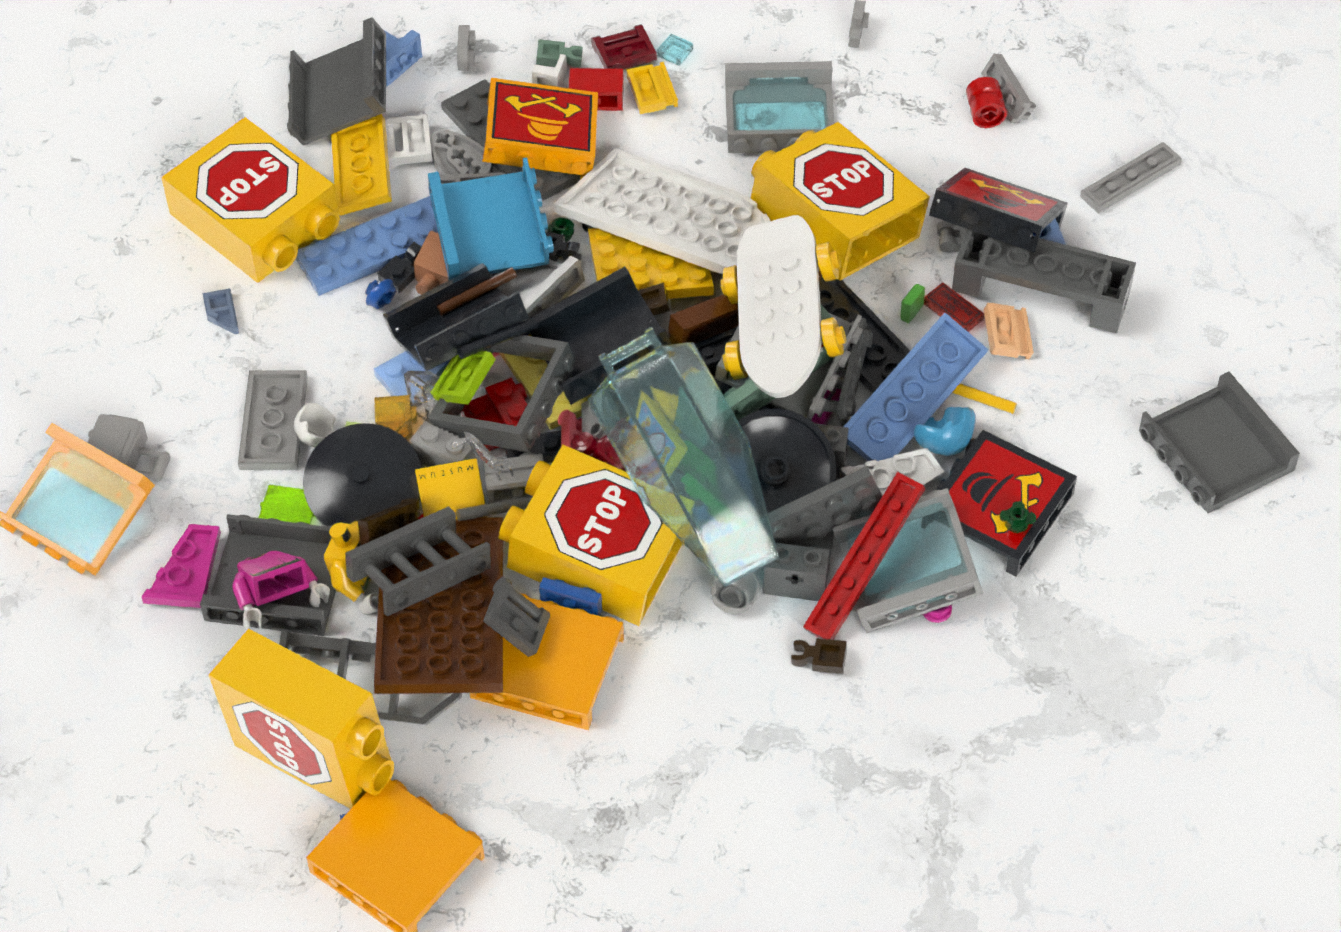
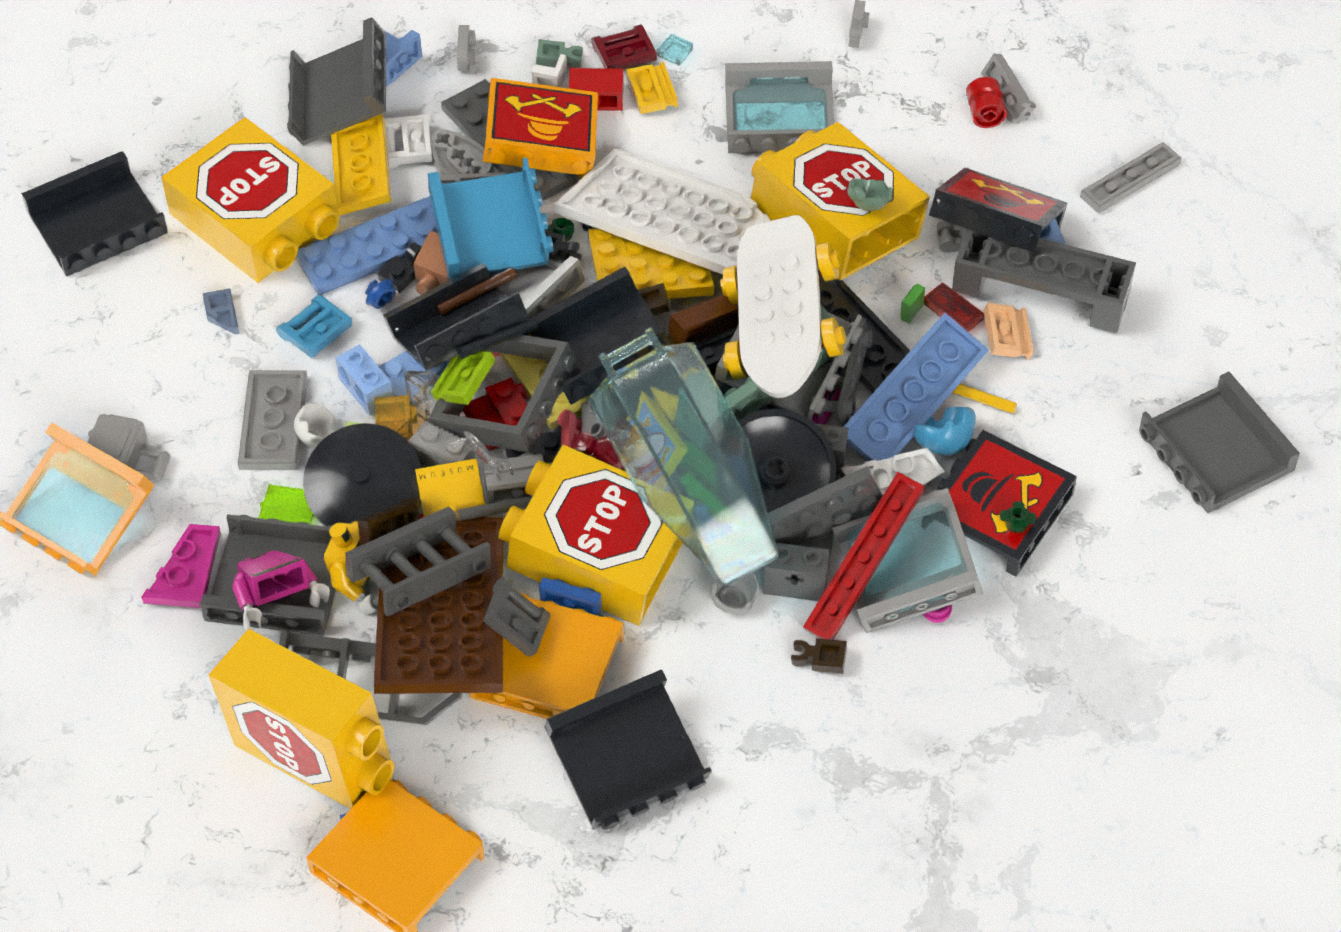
none -> black panel [21,151,168,277]
none -> dark azure plate [276,294,353,358]
none -> light blue brick [335,344,394,416]
none -> black panel [544,669,712,830]
none -> sand green hair [847,179,893,212]

